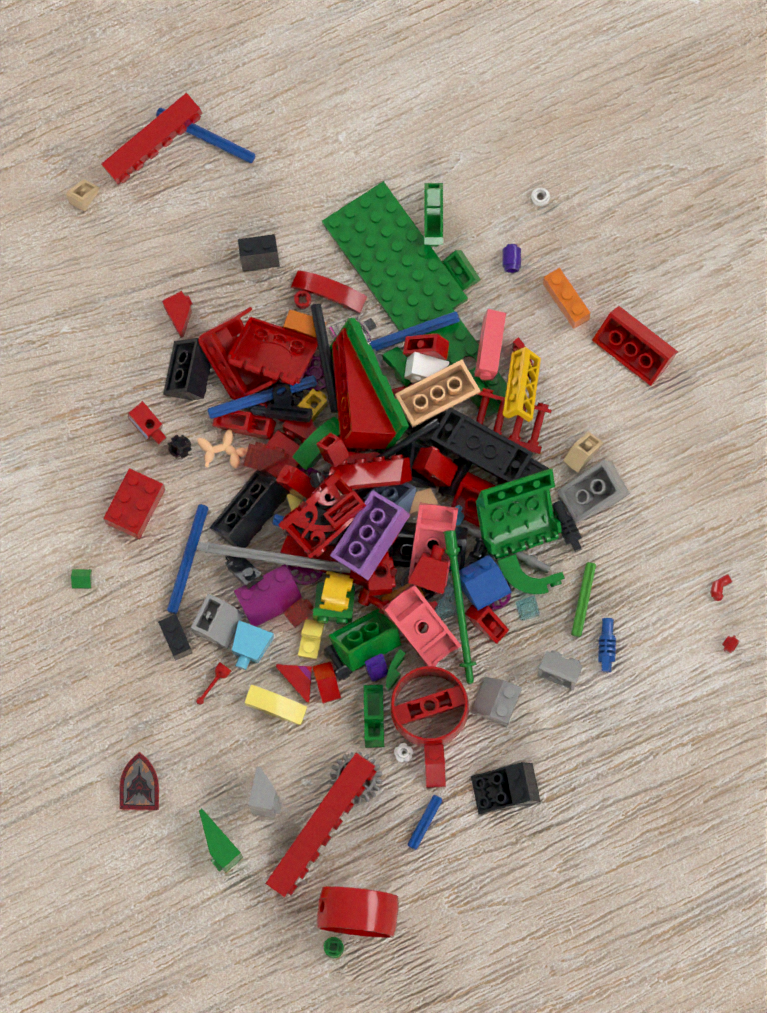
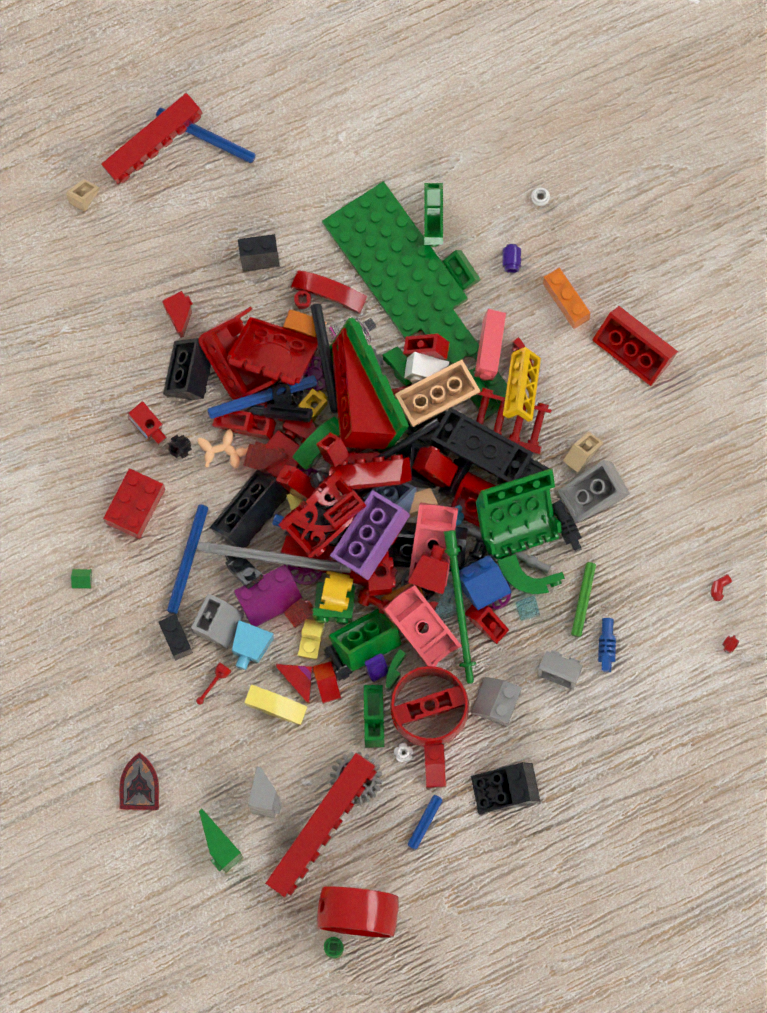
blue axle [370,311,460,351] -> none

